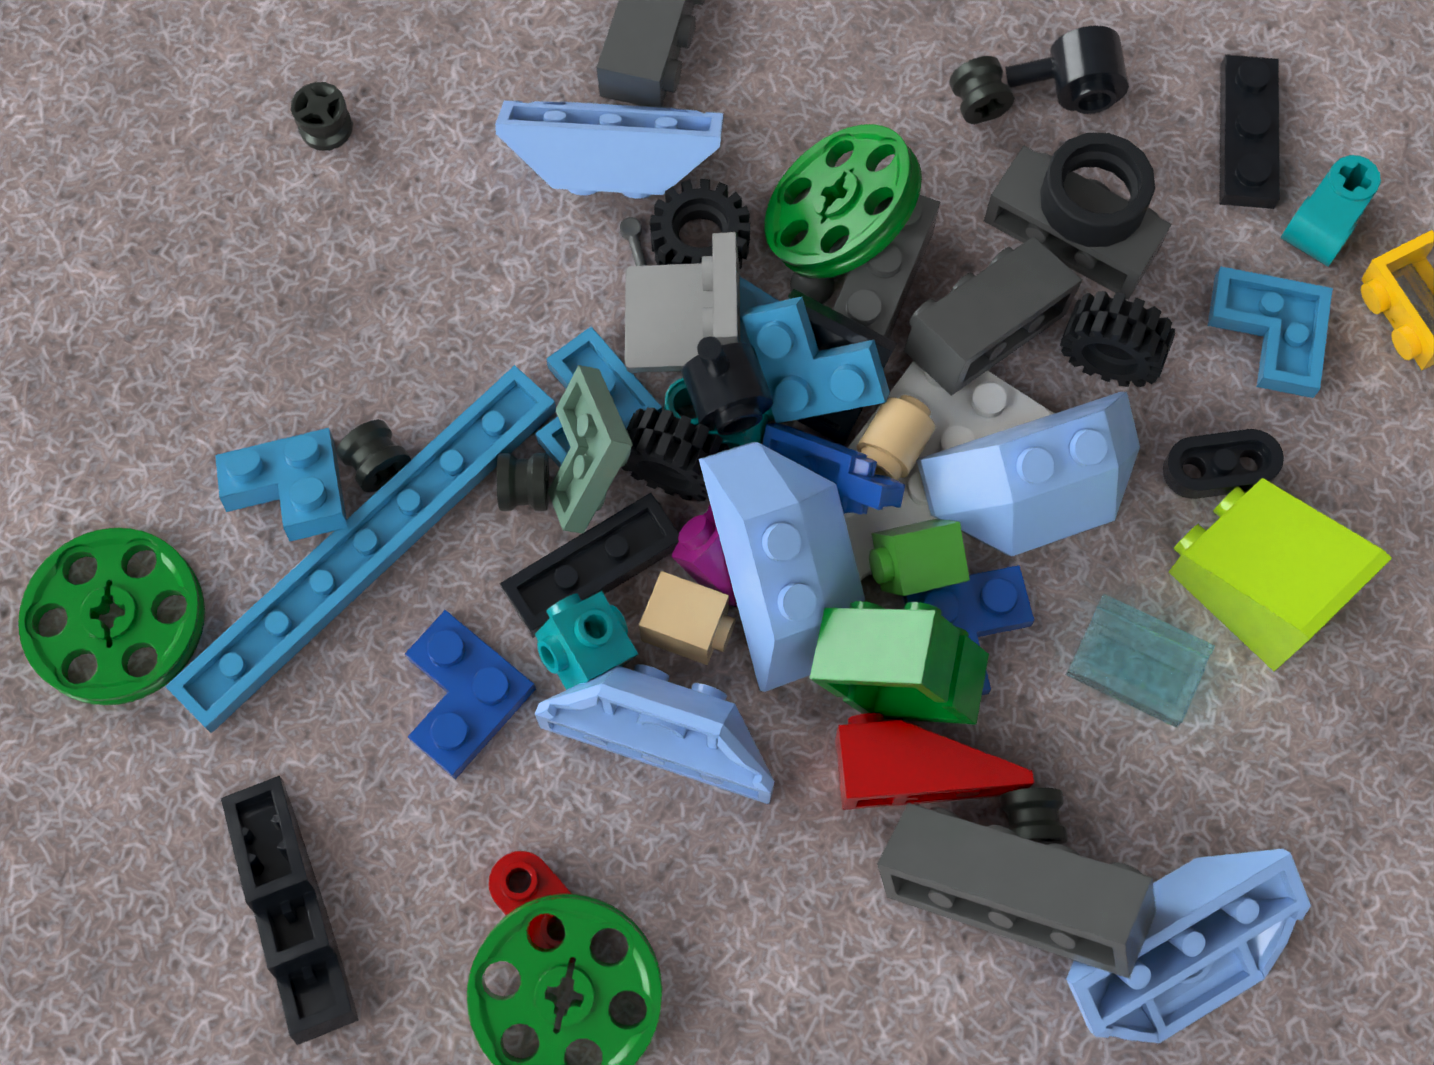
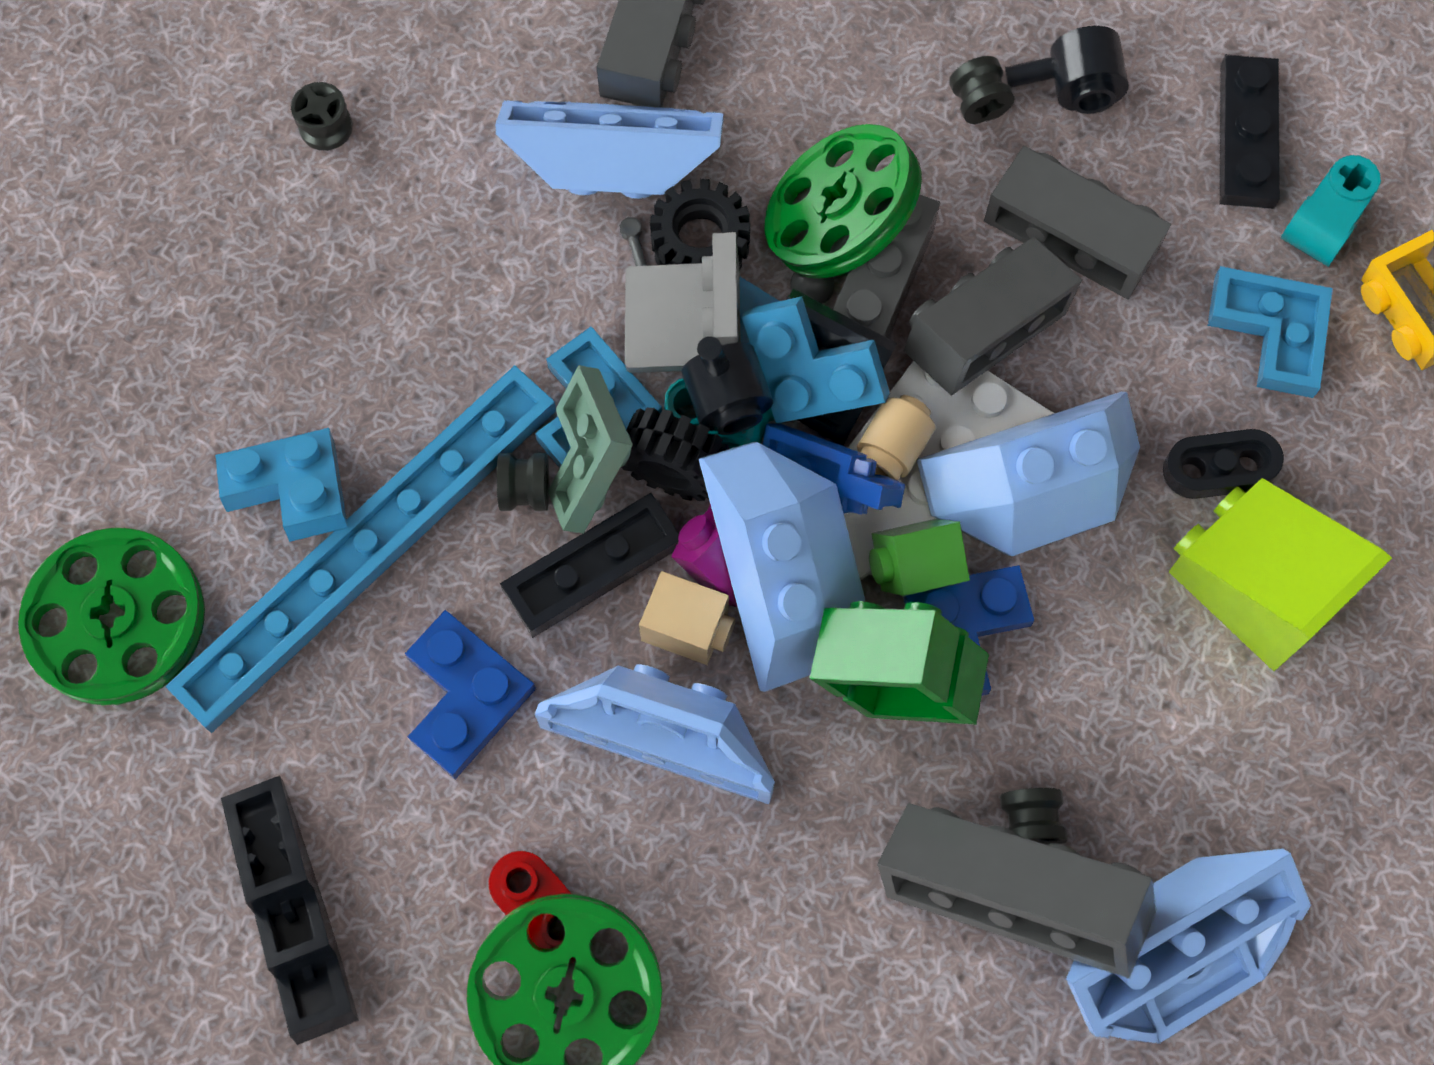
pearl dark grey wheel [336,419,411,492] -> none
teal brick [534,591,638,690] -> none
red slope [835,713,1034,810] -> none
black tyre [1040,133,1155,247] -> none
black tyre [1060,291,1175,387] -> none
clear light blue plate [1065,594,1215,728] -> none

